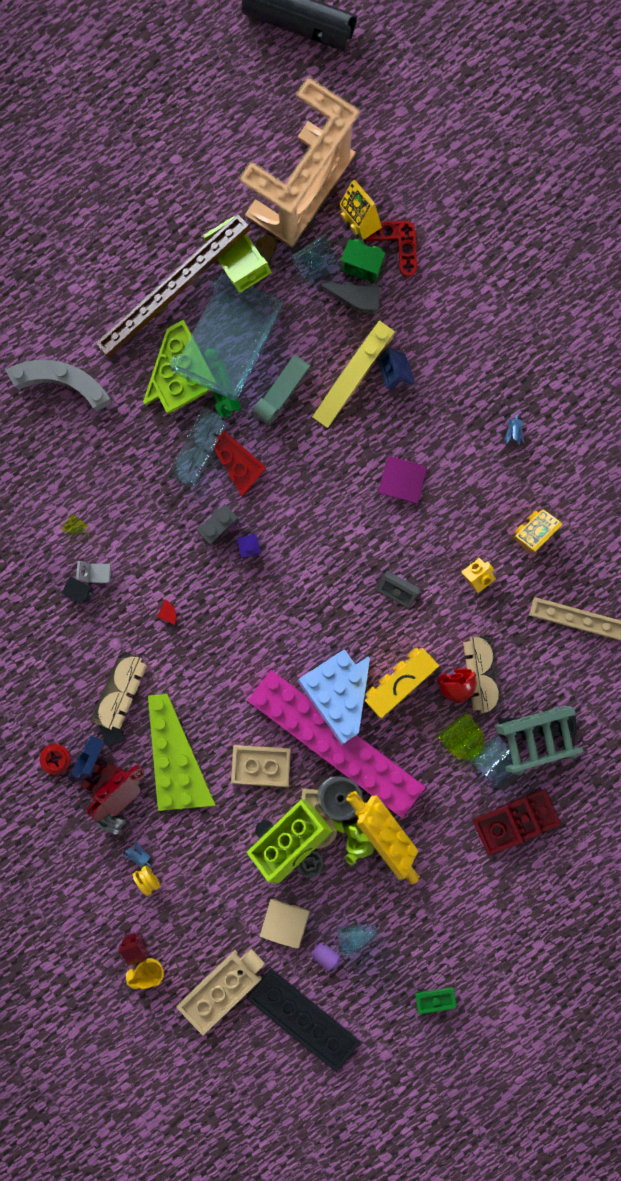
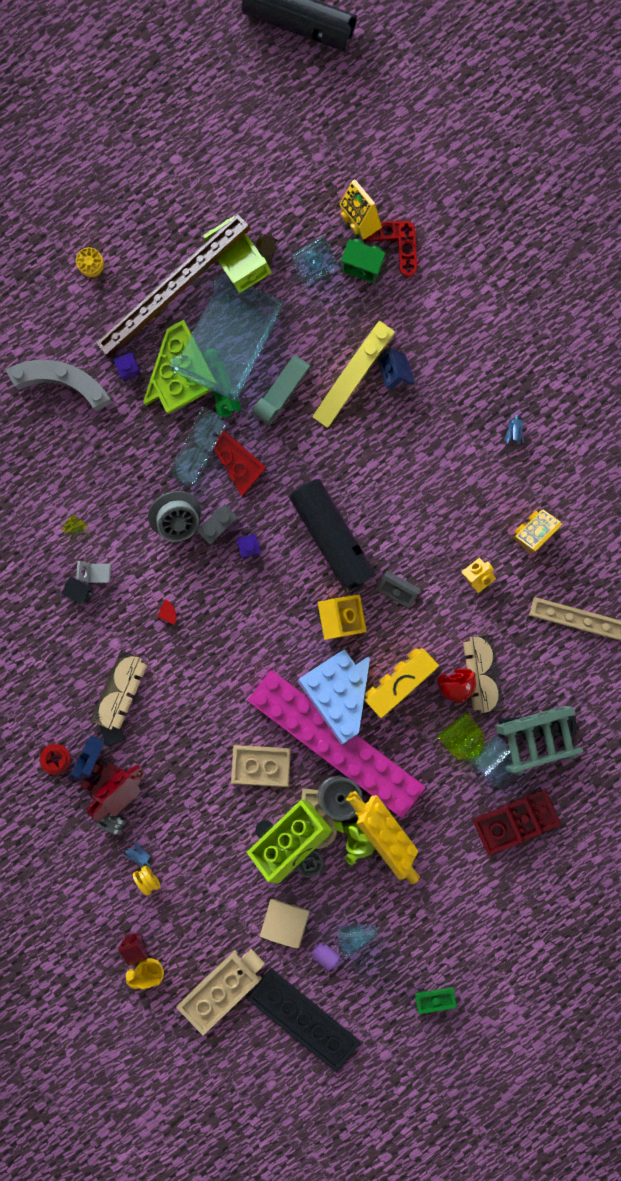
lime wing [148,694,216,811] -> none
light nougat arch [240,77,360,248] -> none
dark grey slope [322,281,380,314] -> none
magenta slope [378,456,427,504] -> none
none -> yellow wheel [76,247,104,278]
none -> dark purple brick [114,352,141,381]
none -> dark grey piece [148,491,201,542]
none -> black piece [289,479,377,593]
none -> yellow slope [318,594,367,640]

